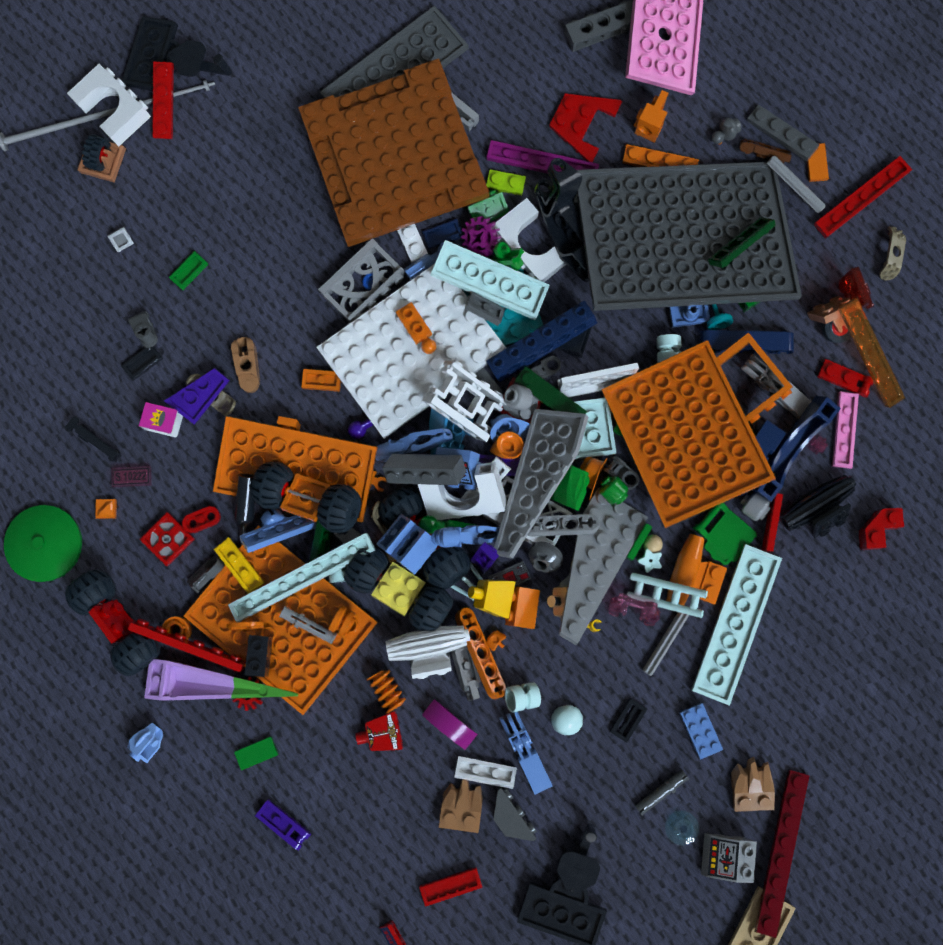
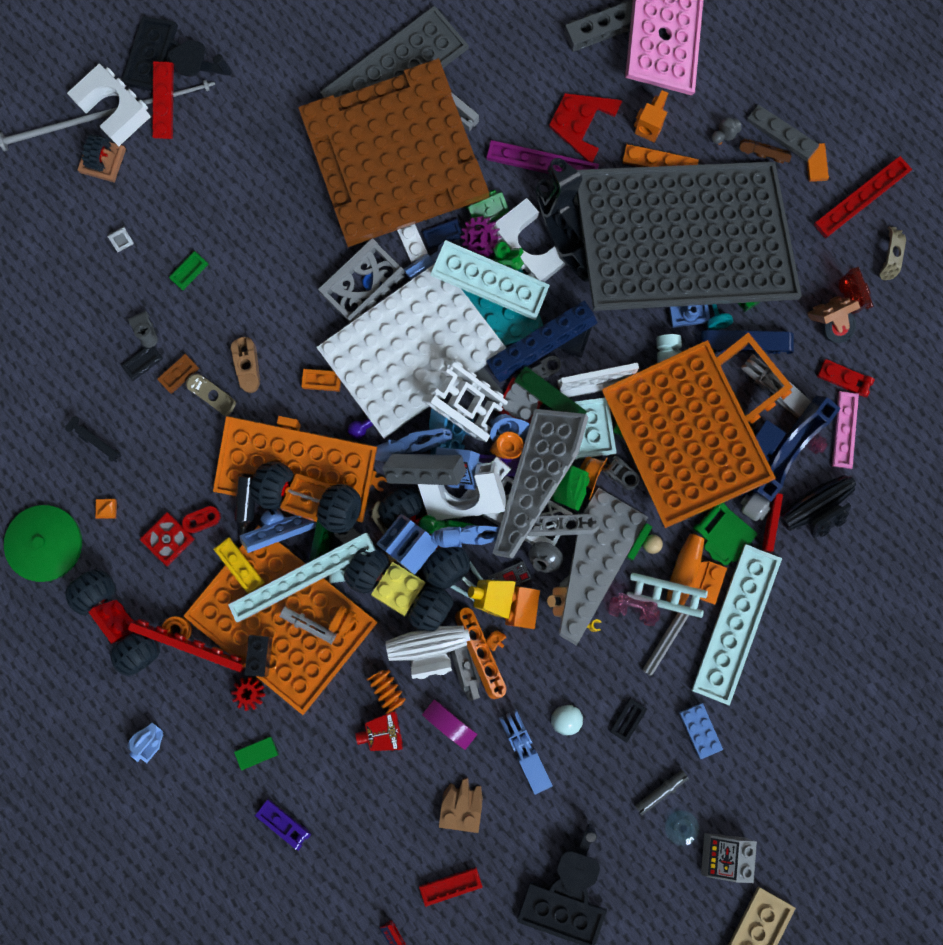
clear pink tile [112,466,152,488] -> none
dark pink piece [139,402,183,438] -> none
lavender plate [144,659,299,700] -> none
dark purple wing [164,368,230,425] -> none
dark grey piece [187,556,224,593] -> none
orange wheel [226,622,264,630] -> none
orange plate [395,302,437,354] -> none
white plate [454,756,517,789] -> none
dark grey plate [465,291,505,326] -> none
dark purple plate [470,542,499,574] -> none
lime plate [487,170,526,196] -> none
dark grey slope [493,787,537,841] -> none
light grey head [504,384,533,411] -> none
light aqua wheel [505,682,541,713] -> none
green head [599,476,628,505] -> none
light aqua plate [637,548,662,573] -> none
dark green plate [708,217,776,268] -> none
medium nougat plate [731,757,775,812] -> none
dark red plate [754,770,810,938] -> none
light grey axle [767,155,826,213] -> none
clear orange plate [838,298,905,408] -> none
red brick [859,508,904,550] -> none
none -> dark orange plate [157,354,199,394]

